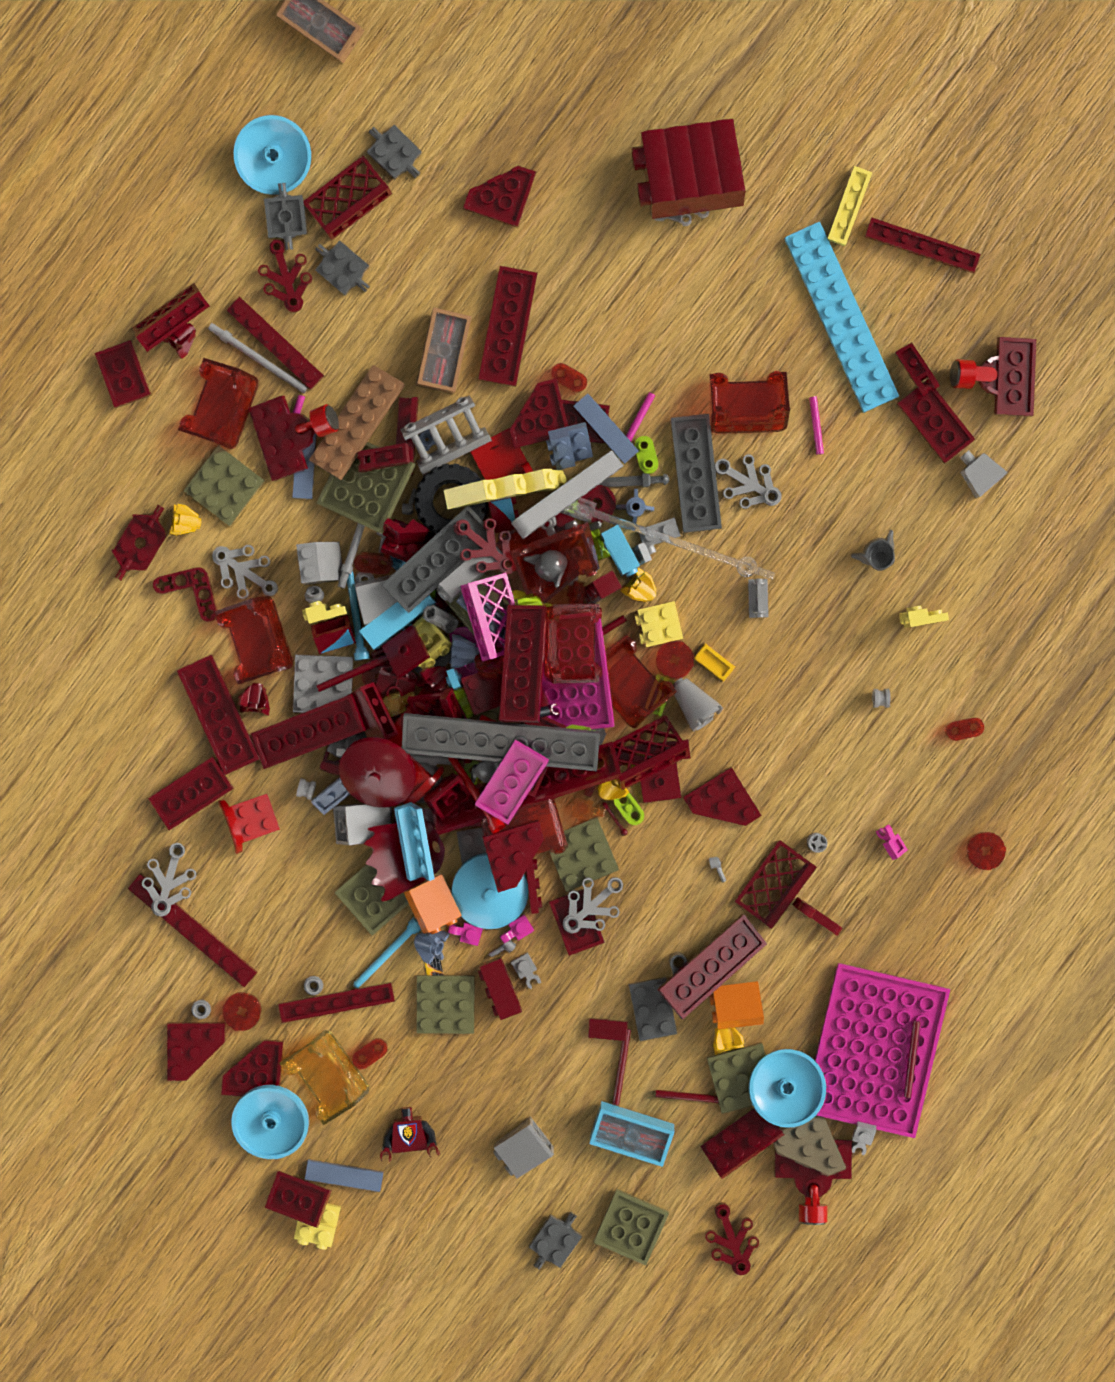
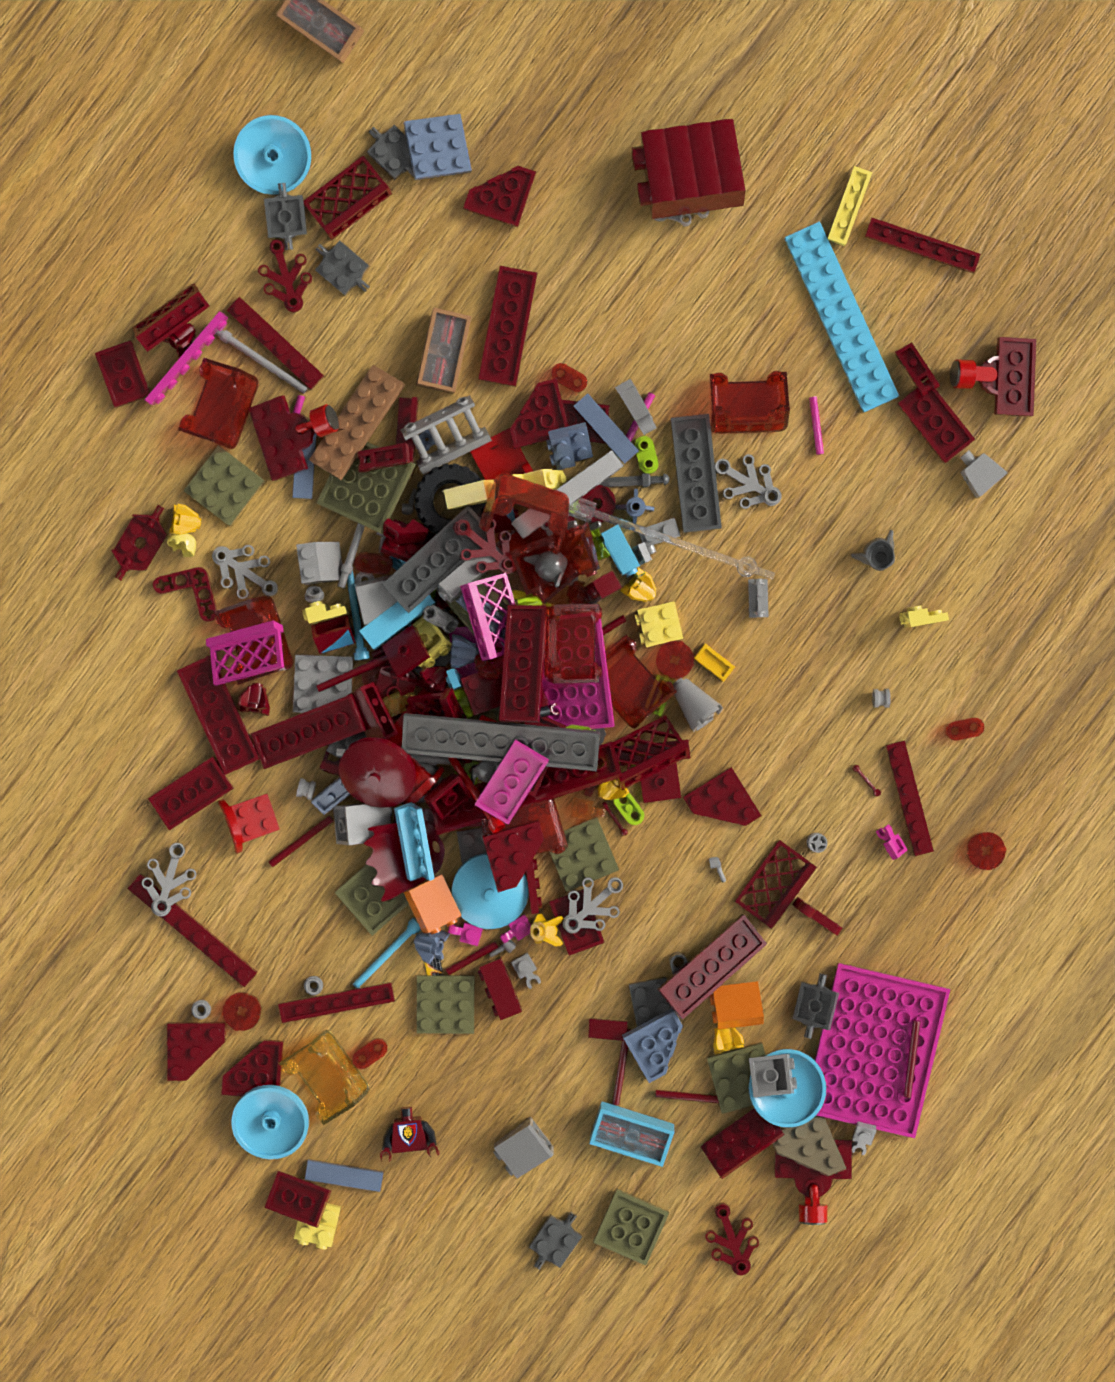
none -> dark pink plate [145,311,228,405]
none -> light yellow hair [167,533,196,557]
none -> dark pink fence [206,621,284,685]
none -> dark red bar [268,815,334,867]
none -> sand blue plate [403,114,472,180]
none -> dark red bar [446,941,499,975]
none -> clear red windscreen [479,473,569,555]
none -> yellow brick [530,914,564,947]
none -> light grey leg [615,379,657,435]
none -> sand blue plate [622,1008,683,1083]
none -> light grey plate [749,1054,797,1097]
none -> dark grey plate [793,973,839,1039]
none -> dark red hinge [852,765,881,797]
none -> dark red plate [885,740,934,856]

